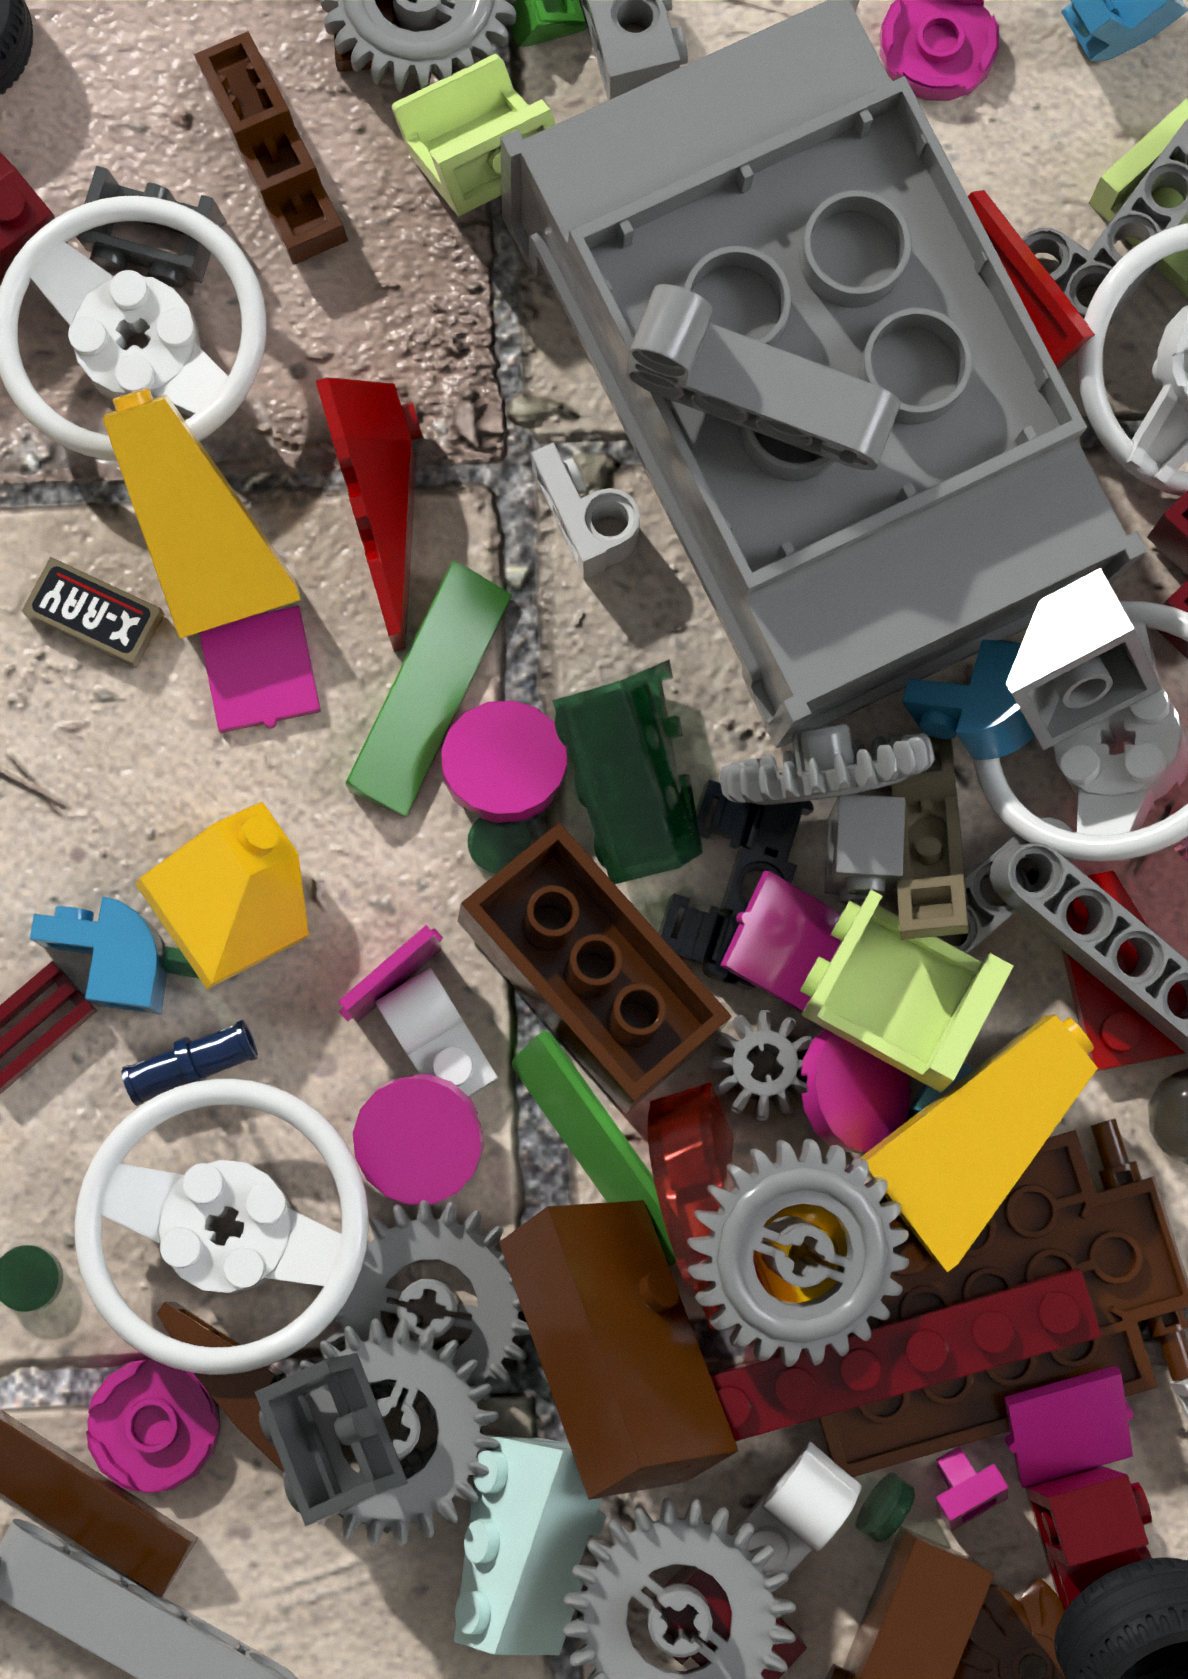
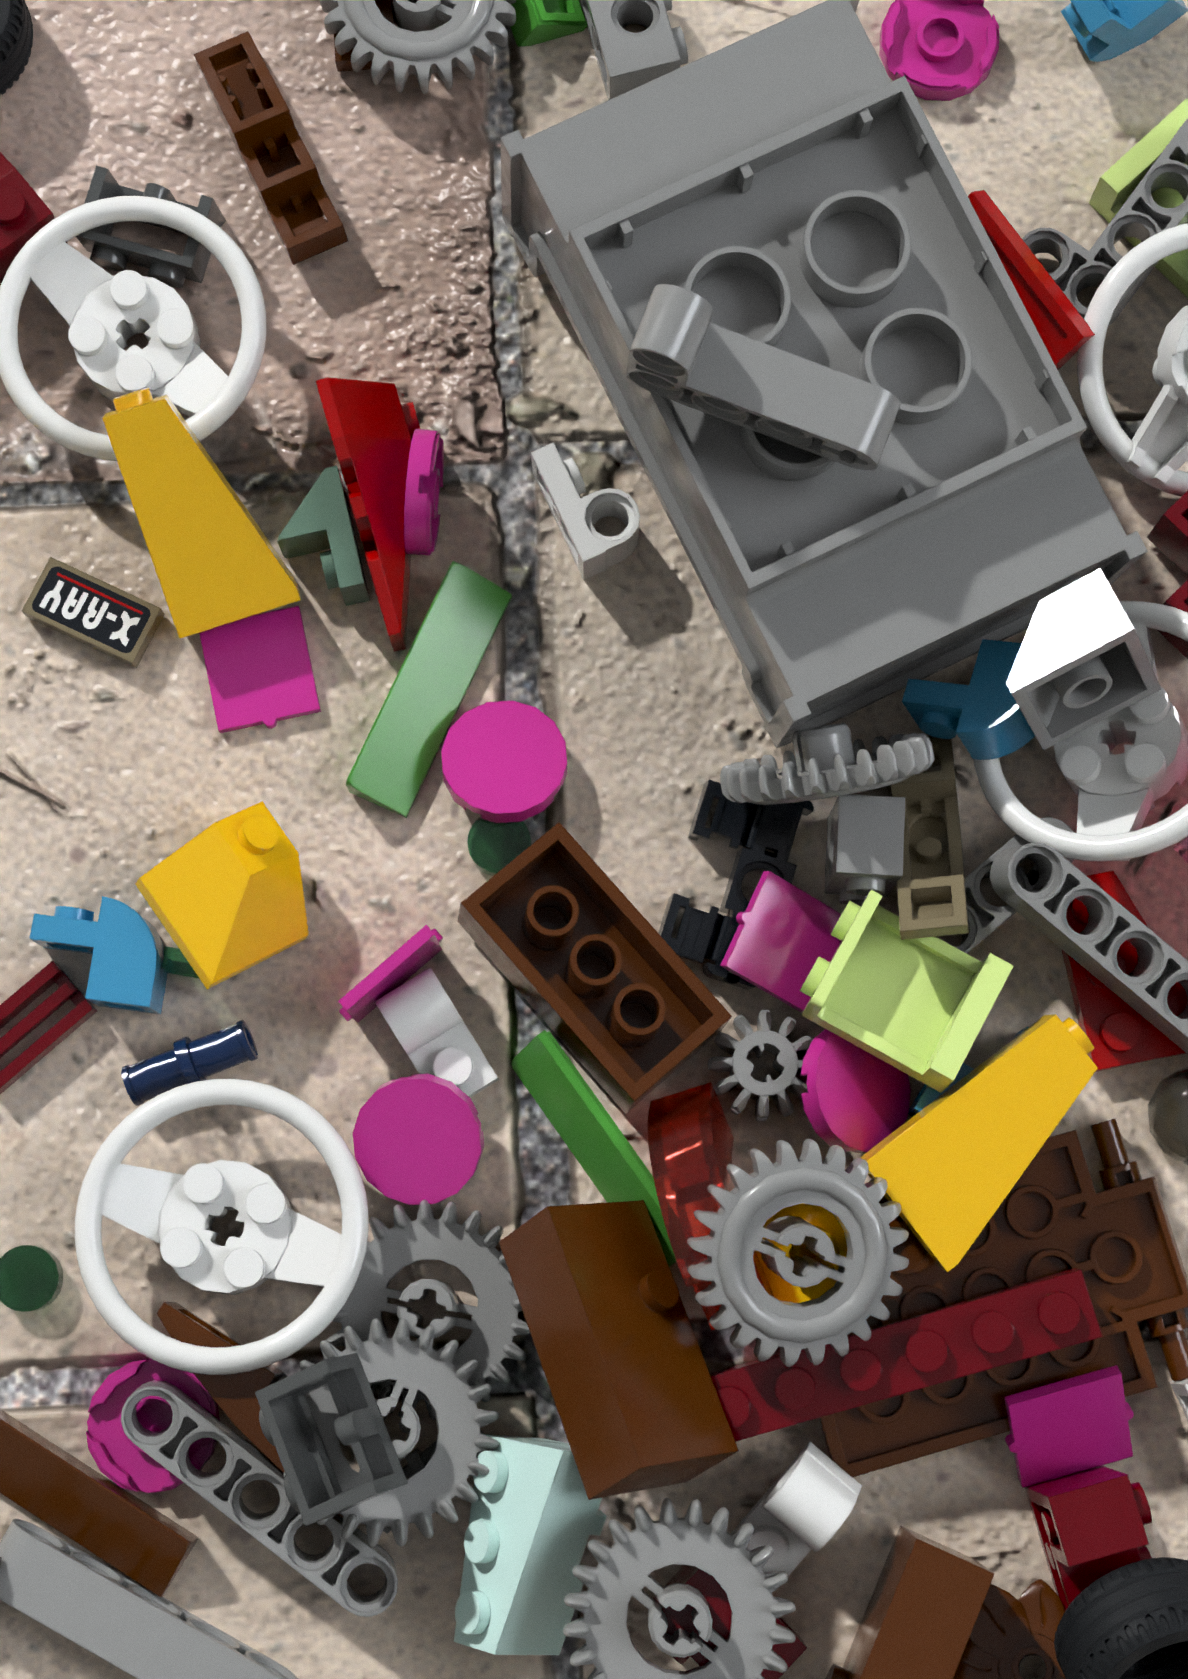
yellowish green panel [392,54,556,217] -> none
clear green wedge [552,659,703,884] -> none
clear green tile [855,1472,915,1543] -> none
dark pink tile [936,1446,1009,1532] -> none
none -> light grey beam [121,1380,398,1617]
none -> sand green slope [277,465,370,606]
none -> dark pink tile [404,429,444,555]

